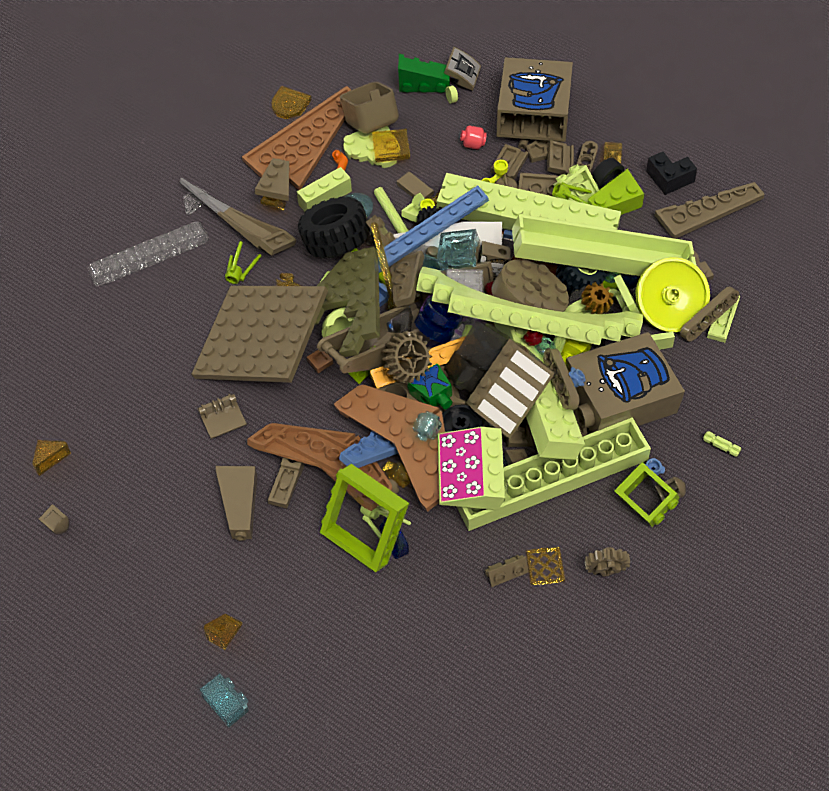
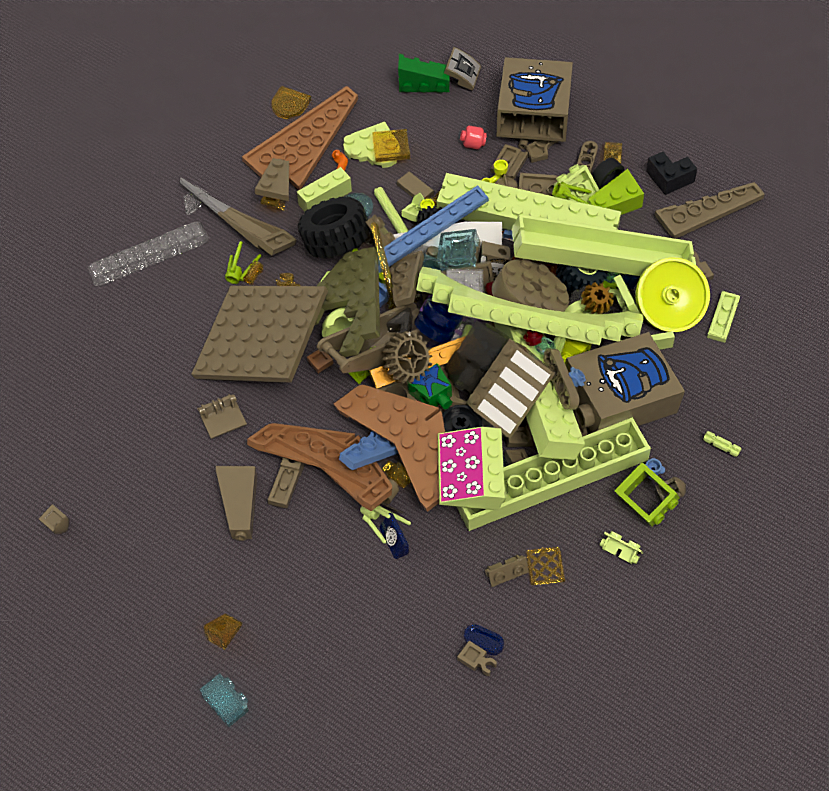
clear yellow slope [32,440,71,476] -> none
lime window [320,464,409,572] -> none
dark tan piece [340,82,399,134] -> none
clear light blue head [412,411,442,442] -> none
yellowish green tile [446,86,458,104] -> none
dark tan plate [547,140,574,174] -> none
dark tan gear [585,547,630,576] -> none
dark tan beam [680,286,739,341] -> none
none -> clear yellow pin [243,261,263,285]
none -> dark tan plate [457,641,497,676]
none -> clear blue tile [464,624,504,655]
none -> yellowish green hinge [600,531,643,564]

